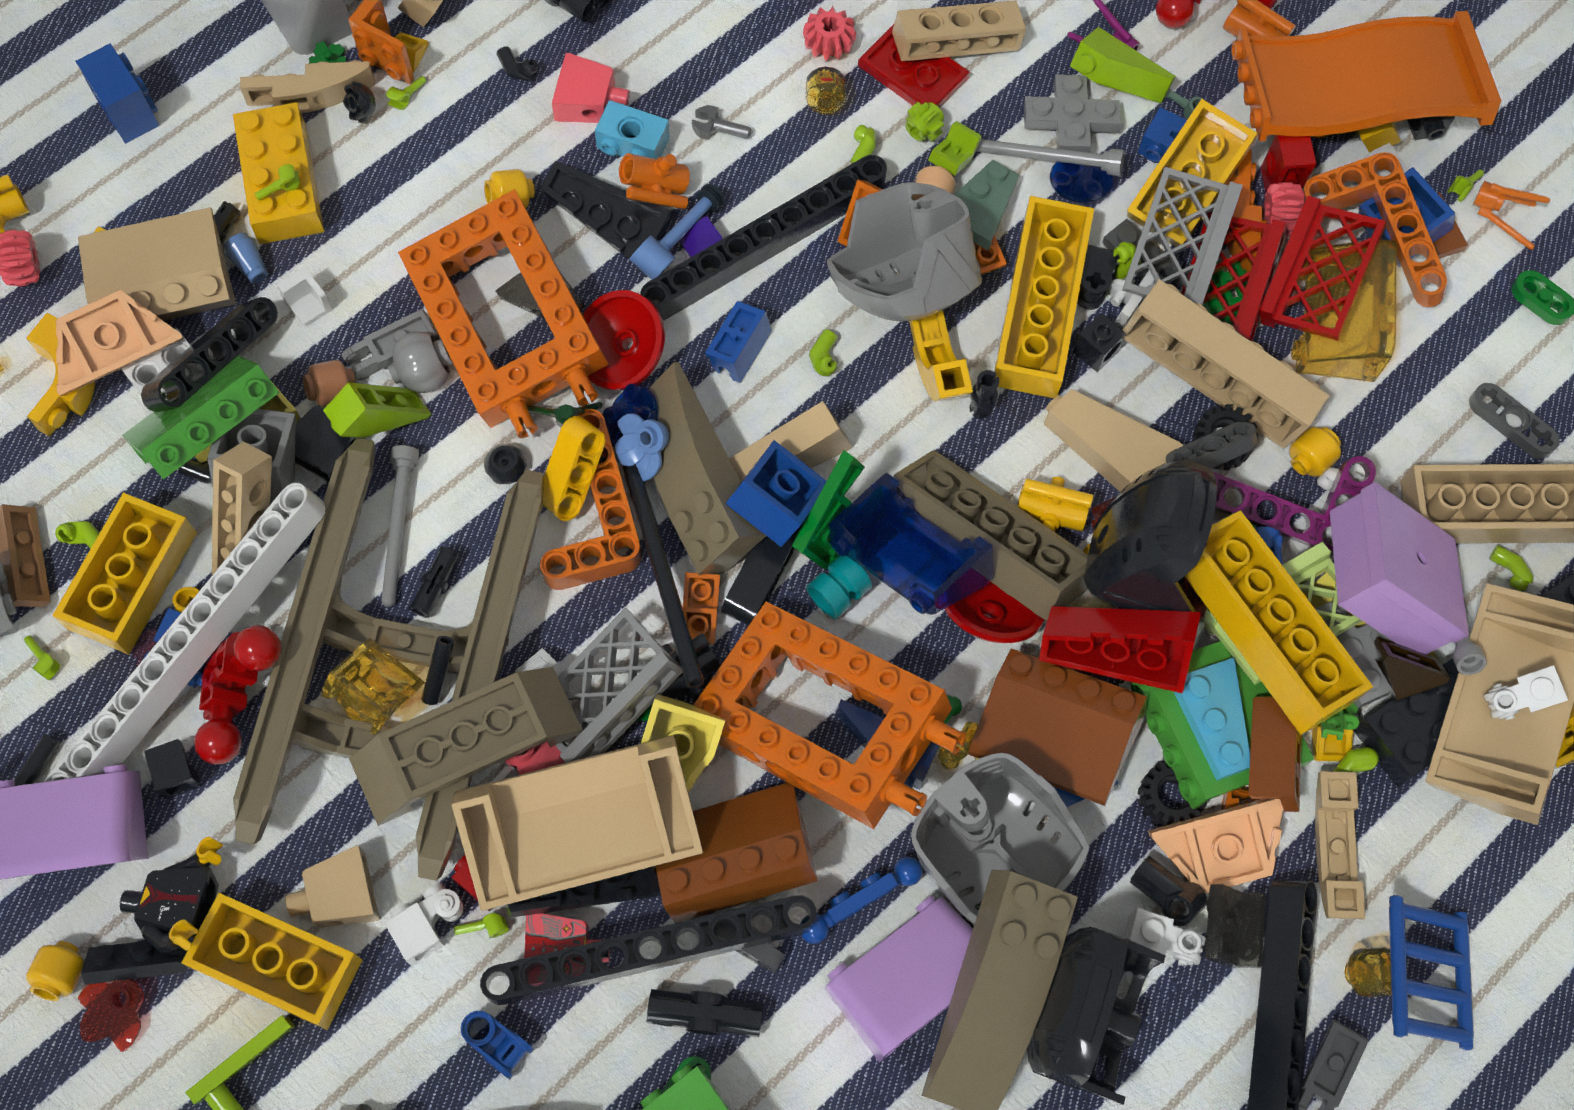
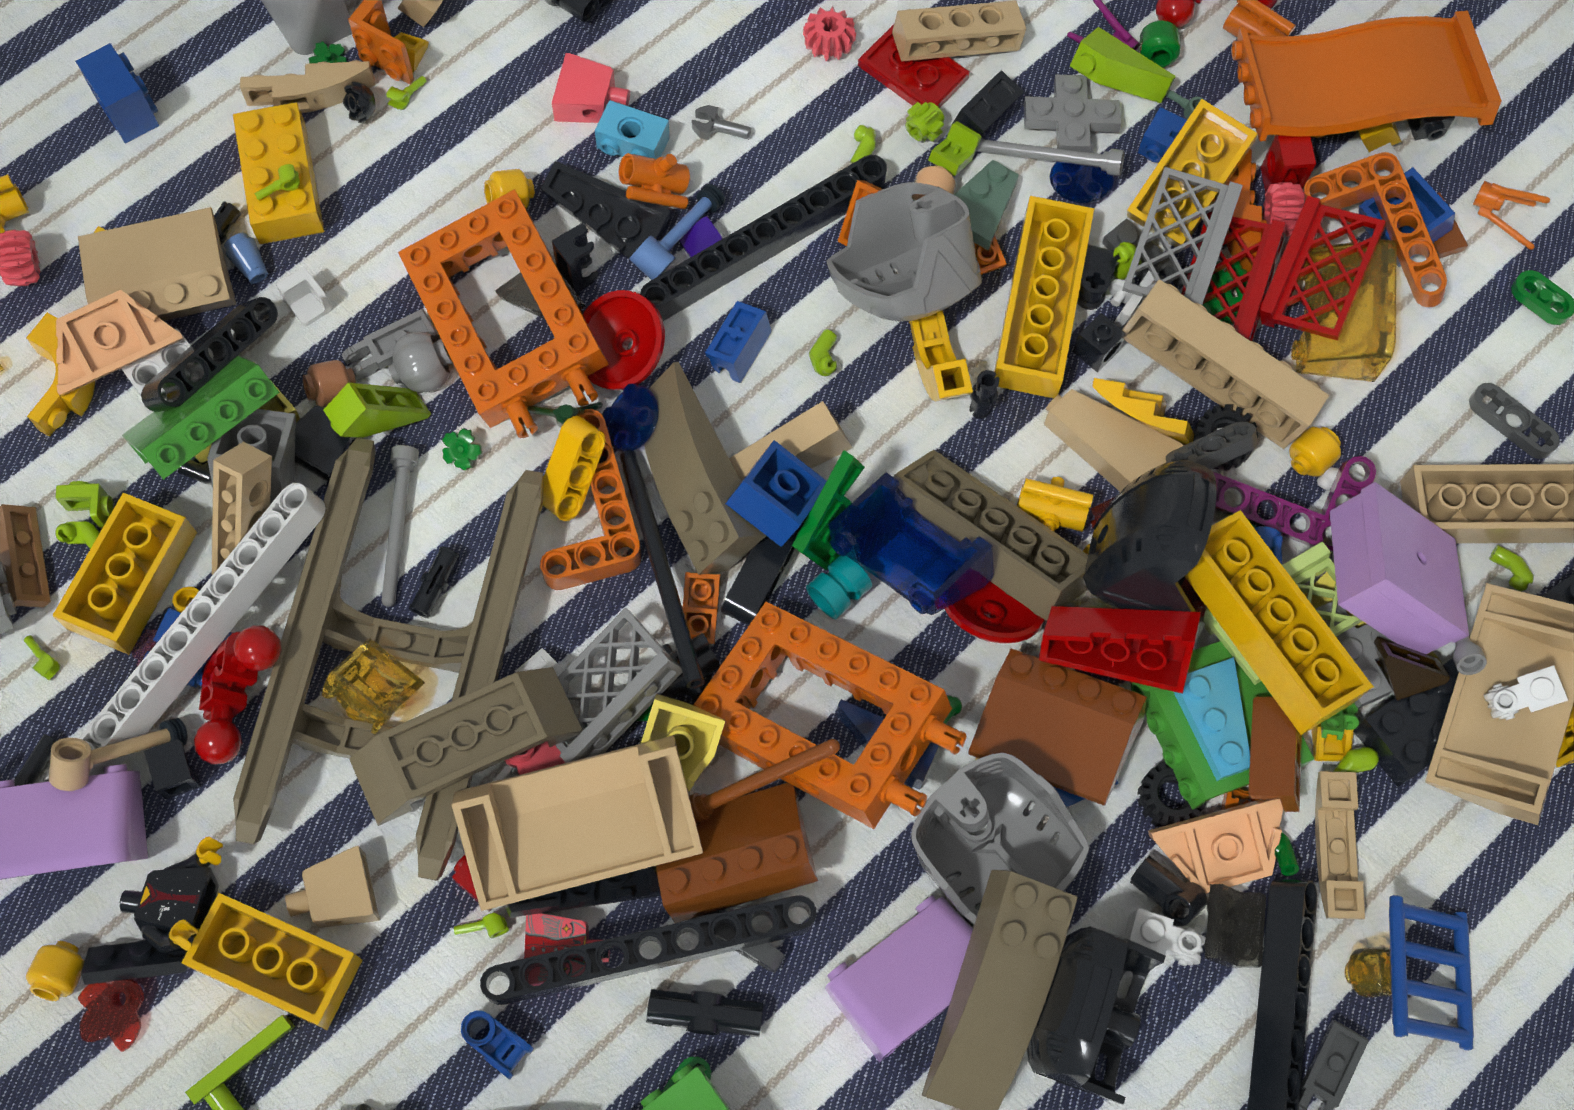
white brick [384,883,464,966] -> none
black piece [421,636,454,705] -> none
black plate [484,444,527,484] -> none
black arm [496,46,538,81] -> none
medium blue plate [614,413,669,481] -> none
blue plate [800,856,923,944] -> none
clear yellow head [805,66,847,115] -> none
clear yellow arm [938,721,978,770] -> none
lime hand [1447,169,1484,201] -> none
none -> tan piece [49,718,188,791]
none -> lime bracket [55,481,113,528]
none -> green plant [442,428,483,470]
none -> black hinge [552,222,598,297]
none -> dark orange piece [689,739,840,825]
none -> black hinge [952,70,1024,134]
none -> yellow slope [1092,378,1194,445]
none -> green head [1140,20,1181,68]
none -> green arm [1275,827,1299,876]

